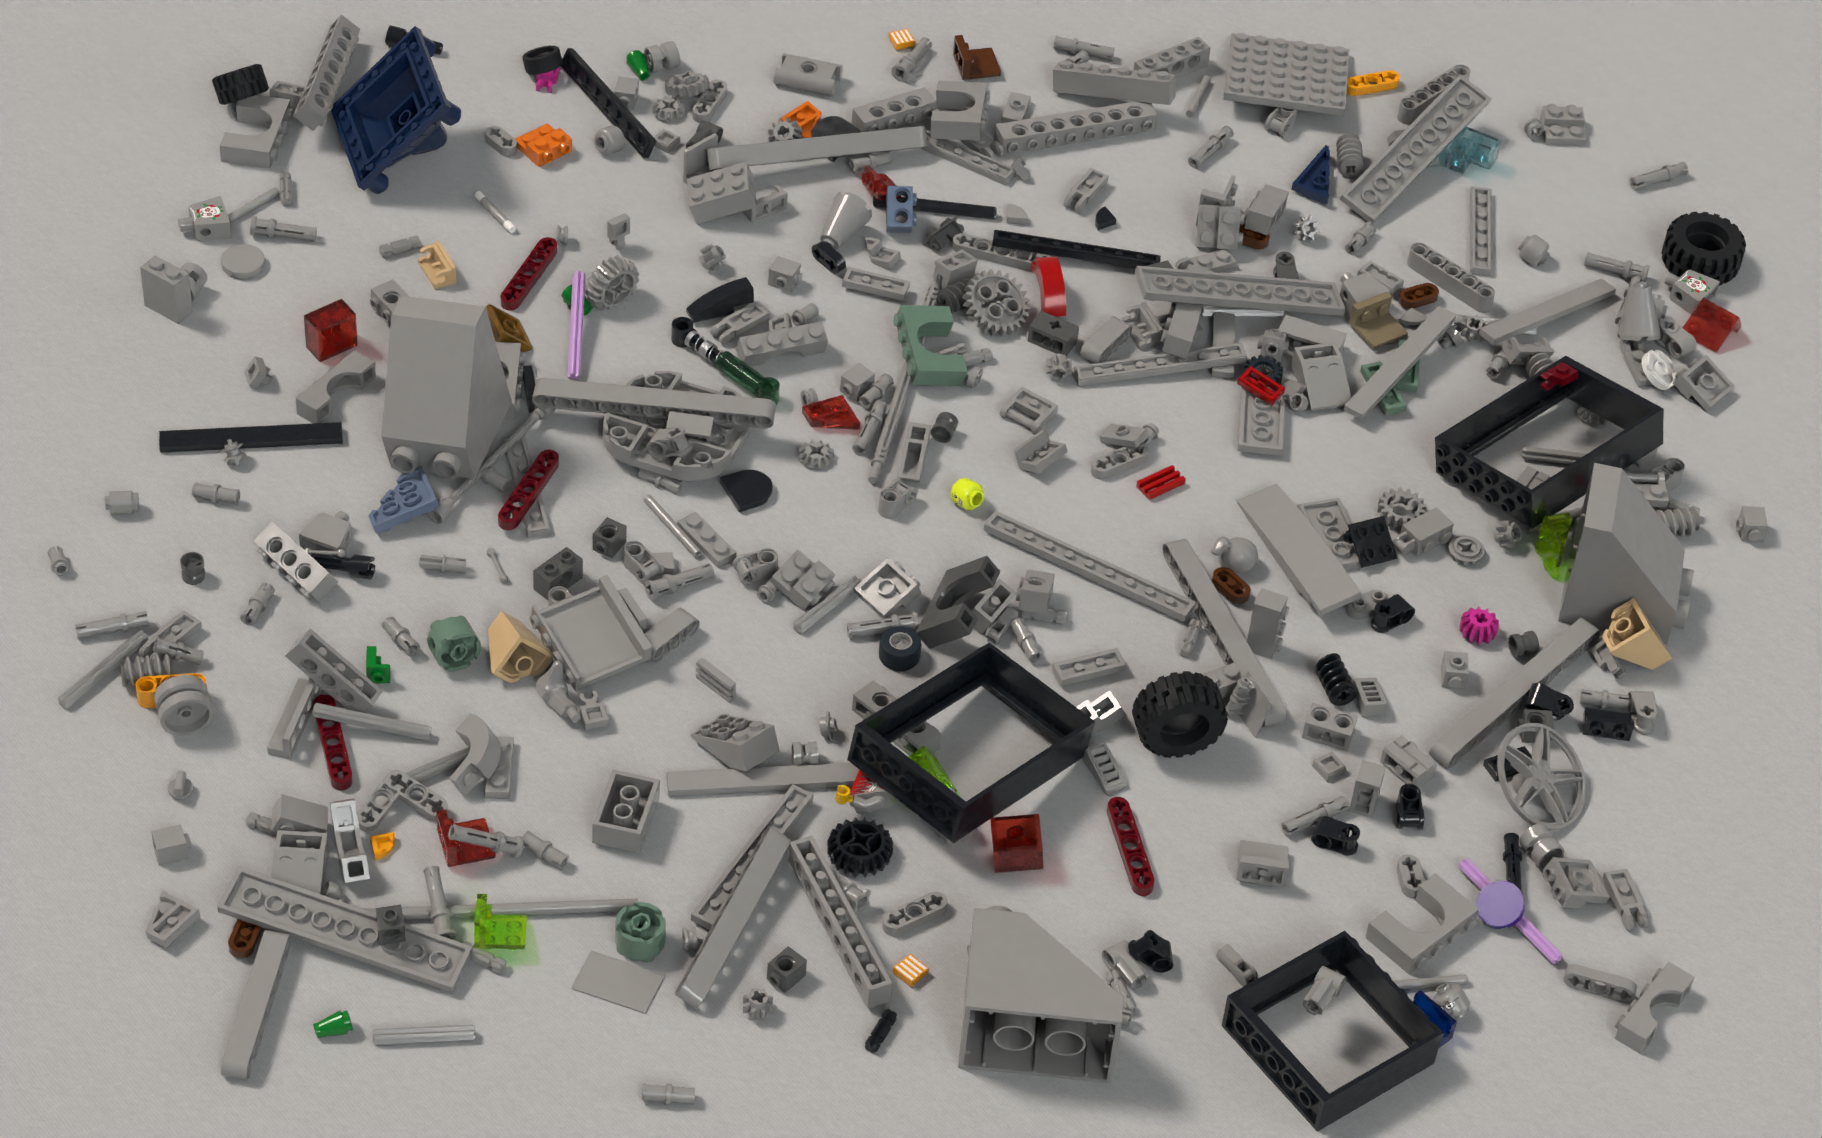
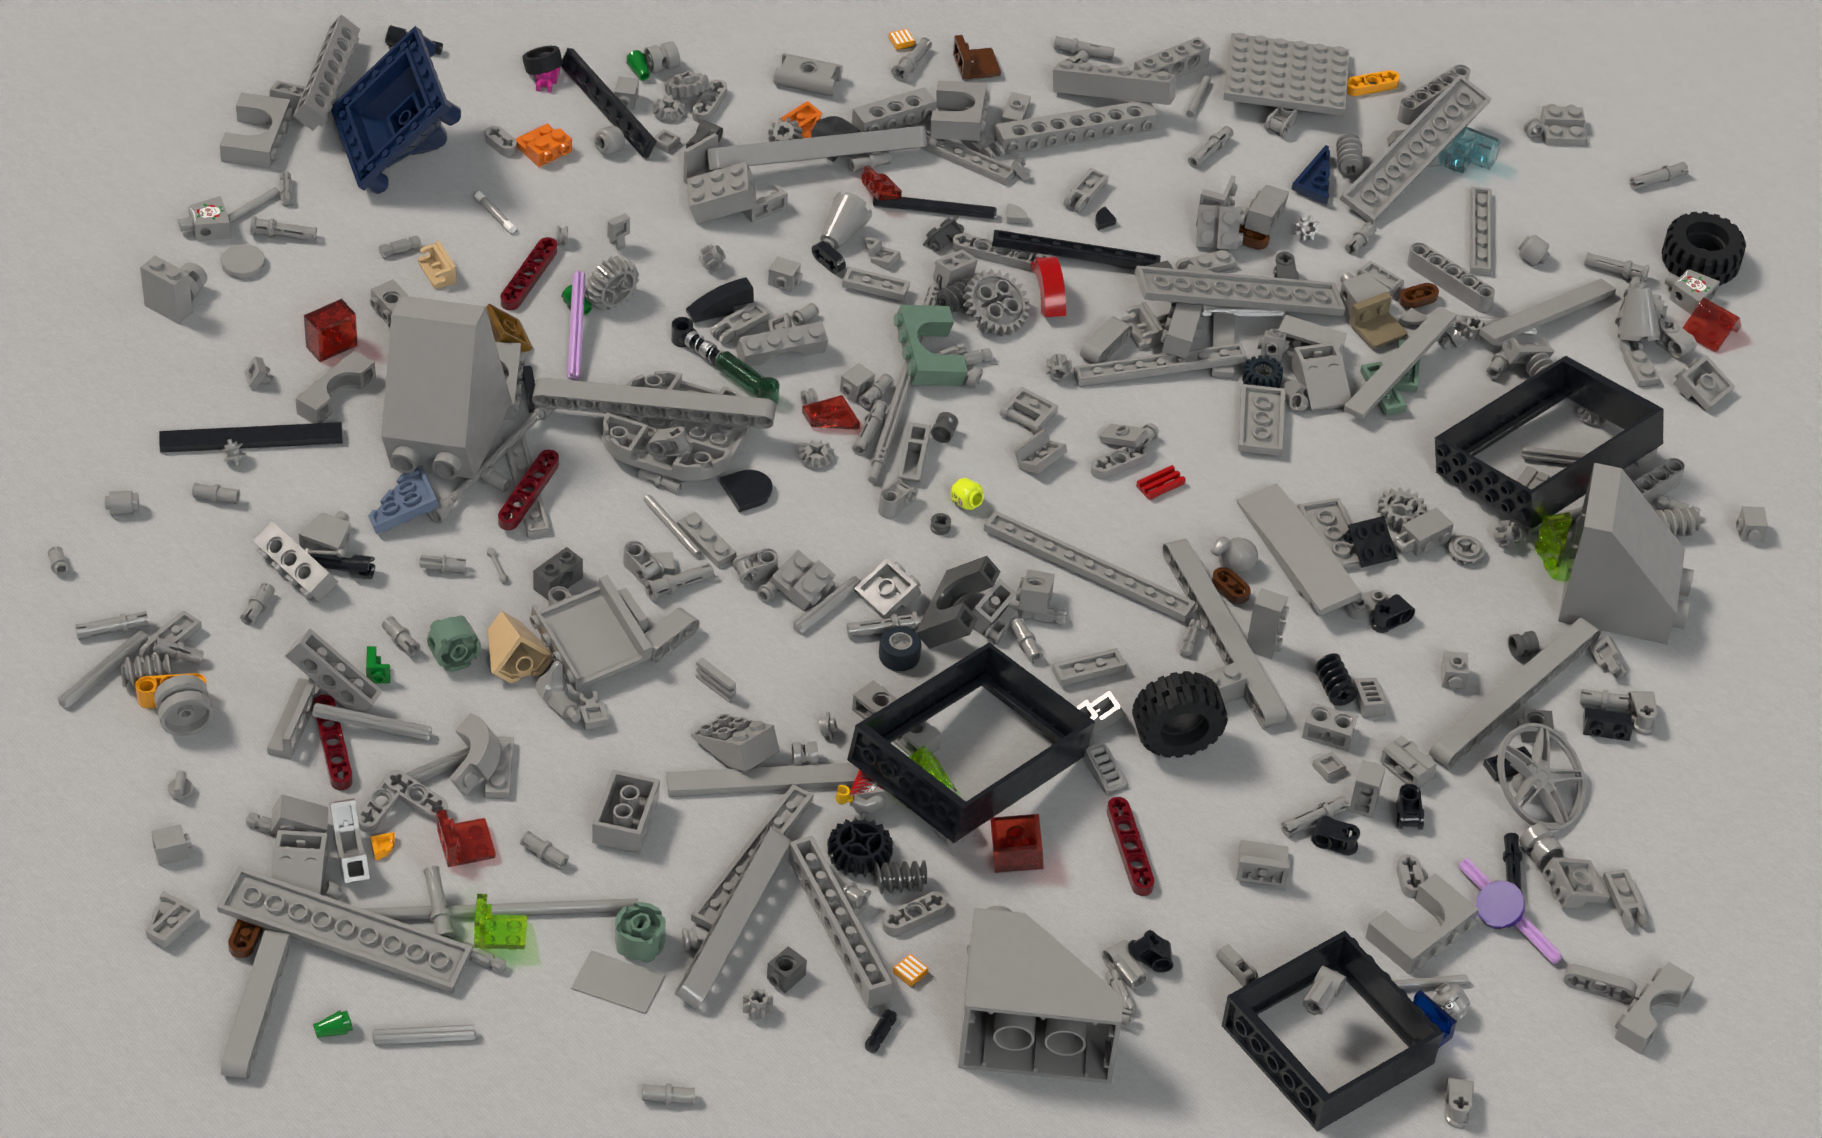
dark grey wheel [180,552,205,585] -> none
black tyre [212,64,269,105] -> none
dark grey brick [376,904,406,945] -> none
light grey pin [448,824,524,858] -> none
dark grey brick [593,517,627,558] -> none
light grey hinge [666,411,714,444] -> none
sand blue brick [886,186,917,233] -> none
dark grey brick [1027,311,1079,356] -> none
light grey hinge [1225,671,1273,737] -> none
red tile [1237,366,1286,406] -> none
dark pink gear [1459,606,1499,645] -> none
black piece [1525,683,1574,720] -> none
dark red plate [1540,362,1578,390] -> none
tan slope [1602,598,1672,670] -> none
light grey plate [1624,471,1669,507] -> none
white tile [1641,350,1677,391] -> none
none -> dark grey piece [875,860,927,894]
none -> dark grey bush [930,513,951,535]
none -> light grey piece [1445,1077,1474,1128]

